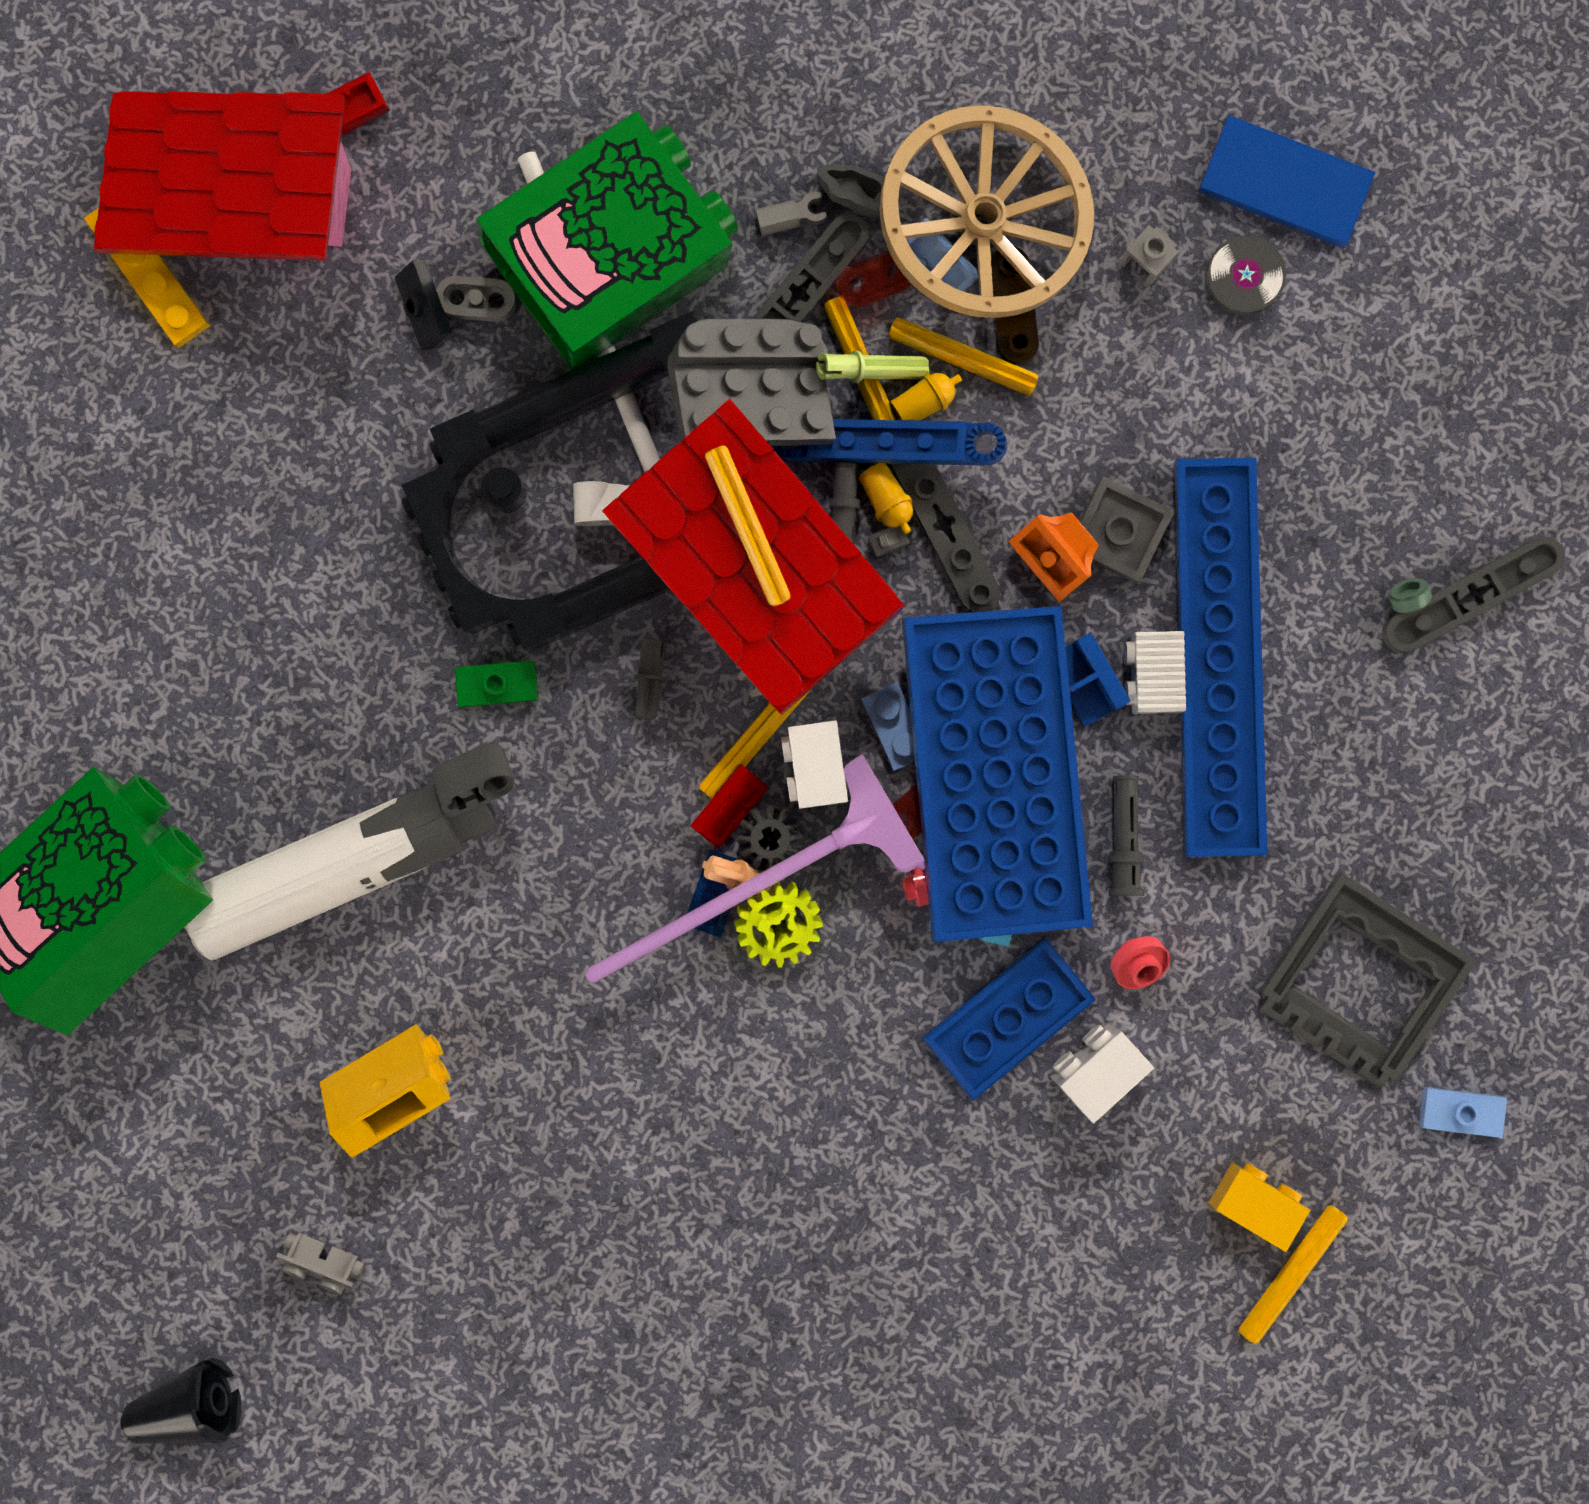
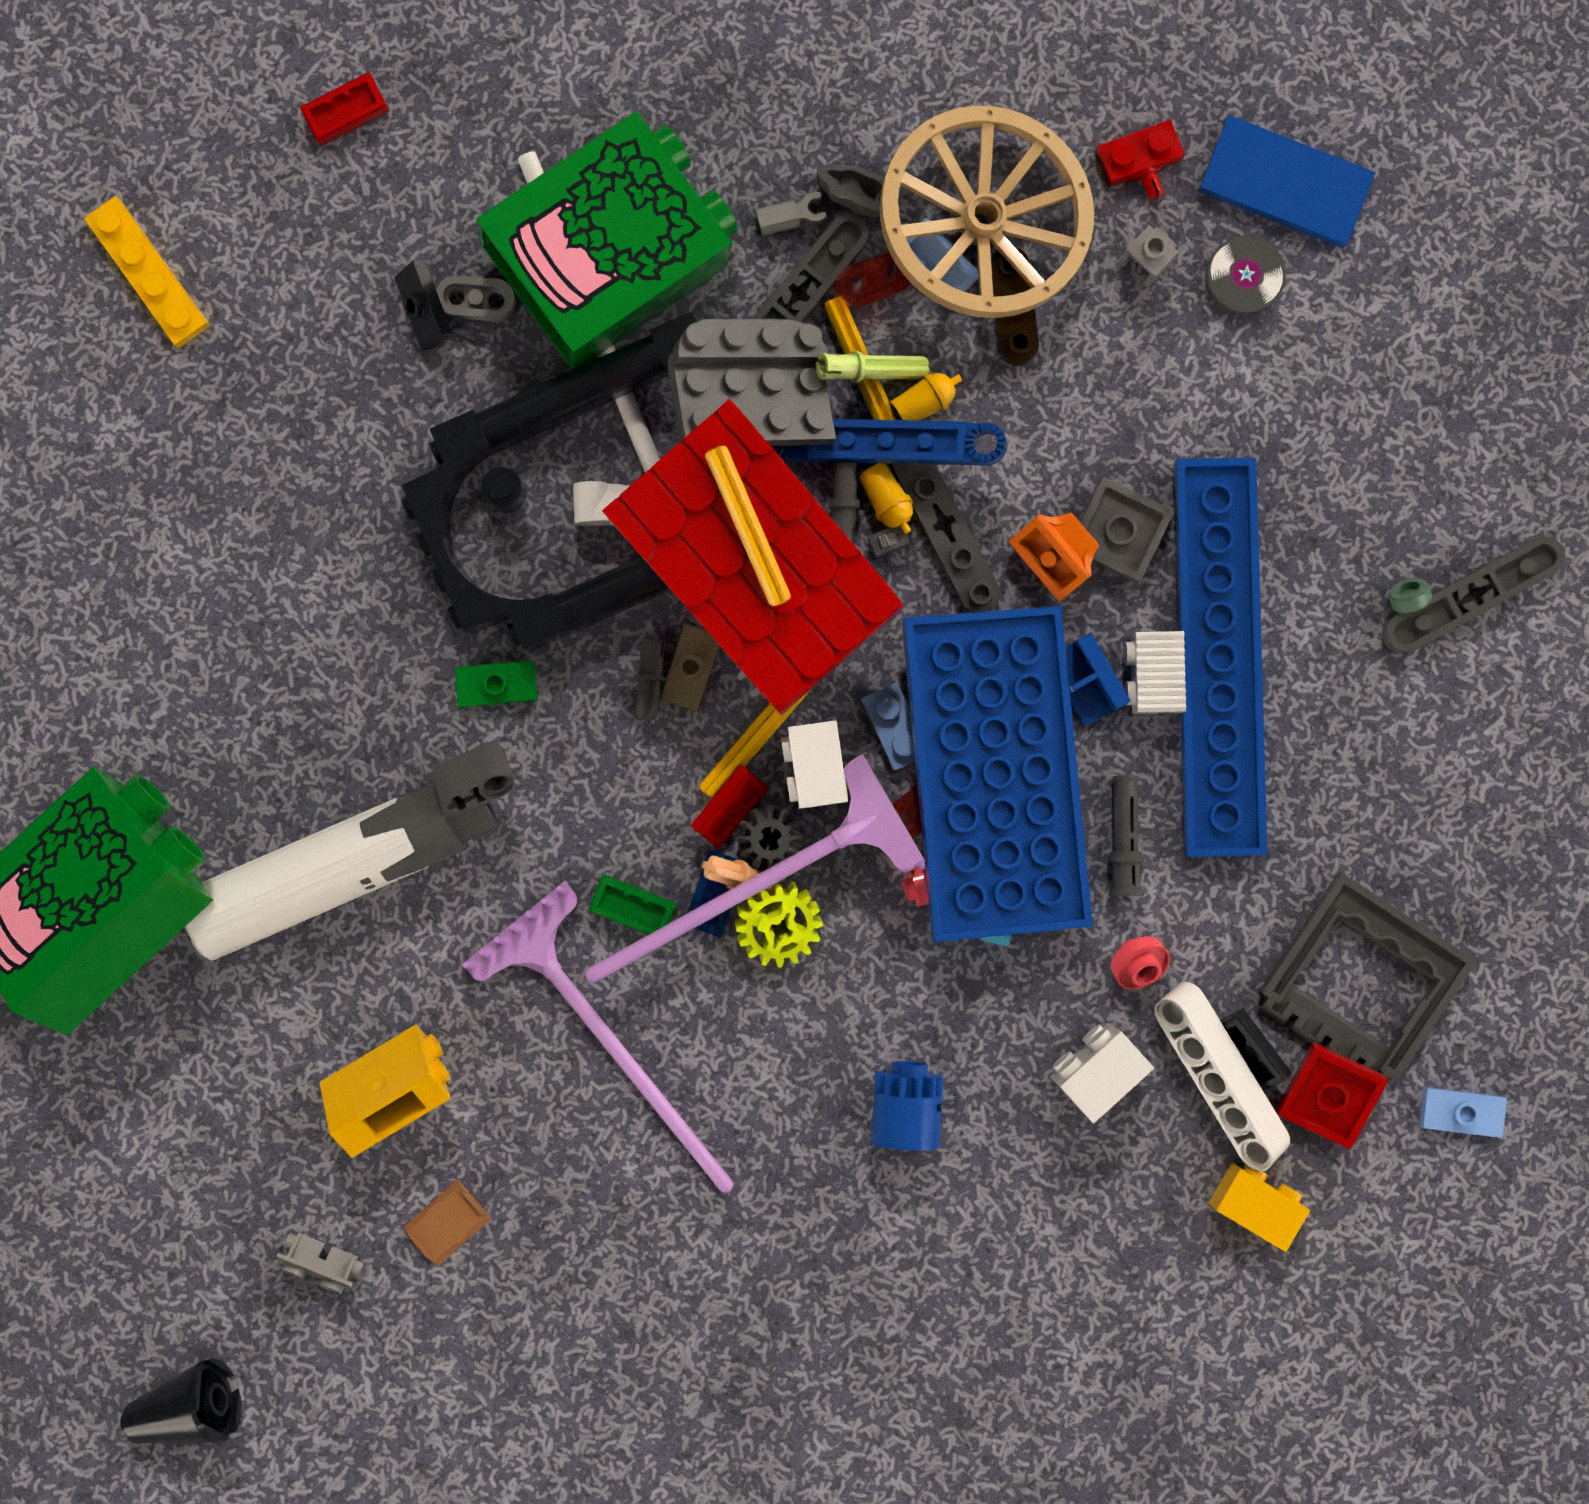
red piece [94,91,351,261] -> none
yellow axle [889,317,1038,395] -> none
blue tile [922,937,1096,1101] -> none
yellow axle [1239,1205,1348,1344] -> none
none -> medium nougat piece [404,1179,492,1266]
none -> lavender piece [462,881,733,1193]
none -> green plate [588,874,677,935]
none -> dark tan plate [660,624,720,712]
none -> blue gear [871,1061,943,1150]
none -> red plate [1095,119,1185,201]
none -> white beam [1154,982,1290,1171]
none -> black plate [1220,1008,1292,1091]
none -> red plate [1276,1041,1388,1150]

